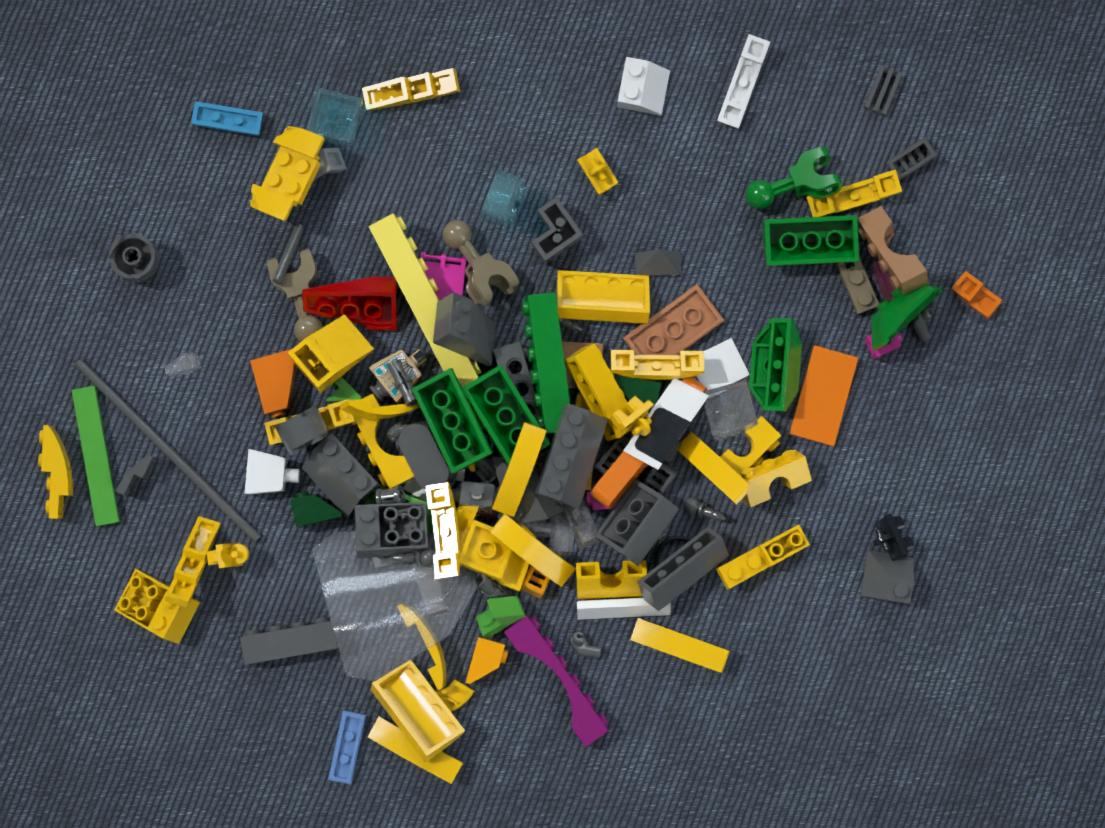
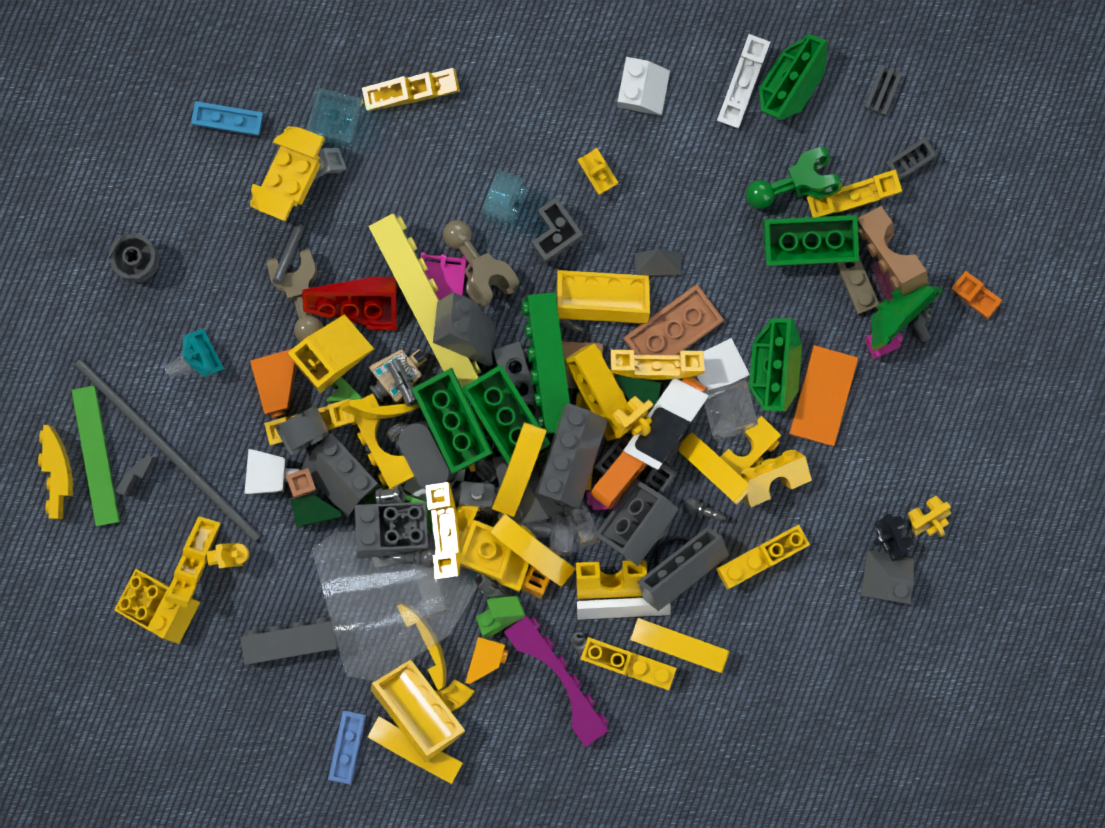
none -> teal slope [182,328,224,377]
none -> nougat tile [286,468,316,499]
none -> yellow slope [580,637,677,690]
none -> green wedge [759,34,828,120]
none -> yellow hips [908,496,951,537]

